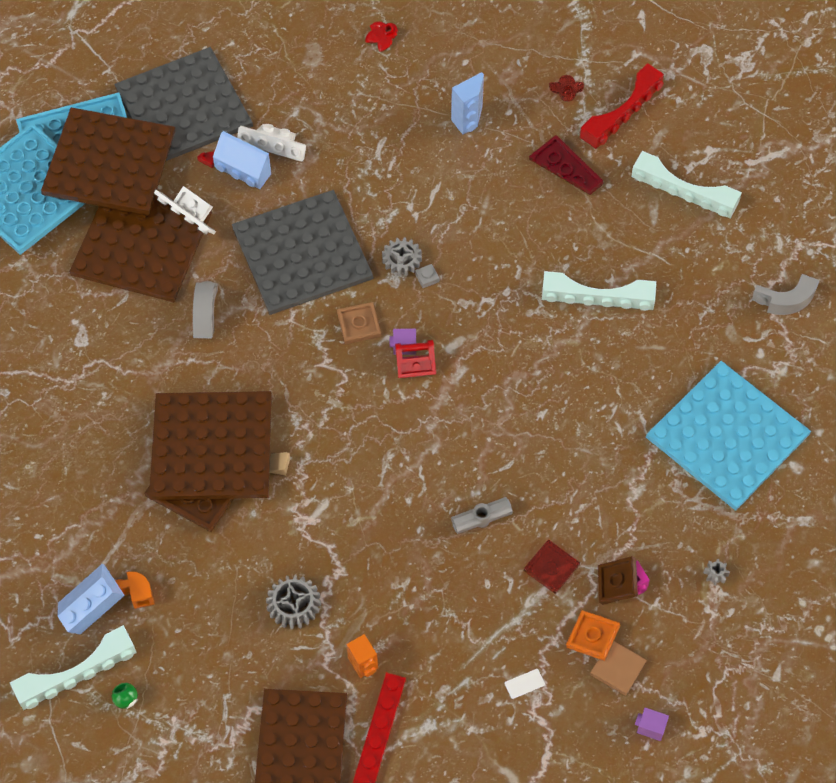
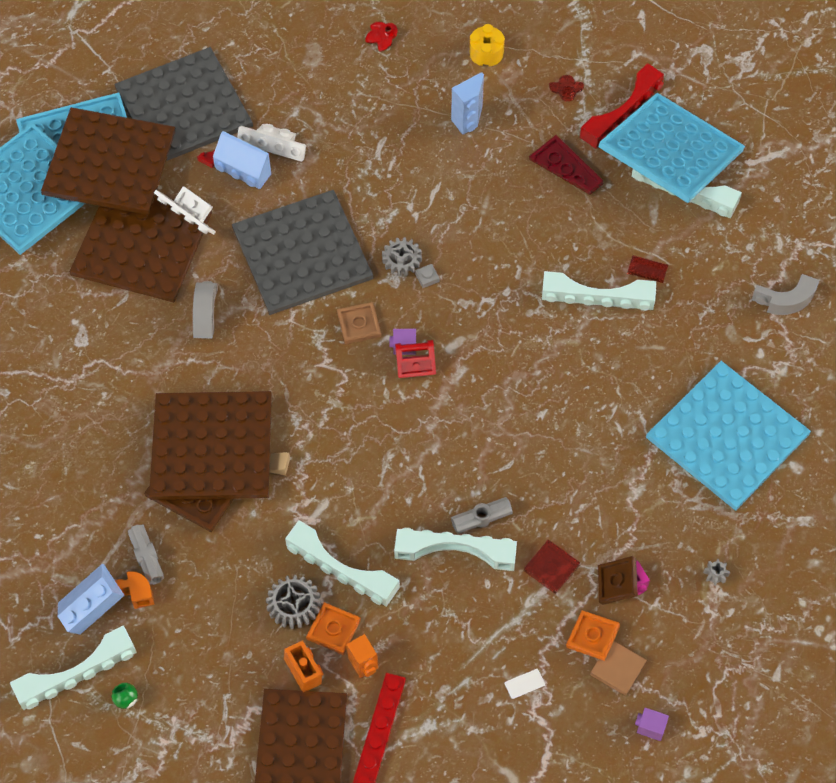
none -> light grey piece [128,525,164,585]
none -> orange brick [284,640,324,692]
none -> light aqua arch [285,520,400,607]
none -> orange tile [306,602,361,655]
none -> light aqua arch [394,528,517,571]
none -> yellow brick [469,24,505,67]
none -> medium azure plate [598,93,745,203]
none -> clear red tile [627,256,668,283]

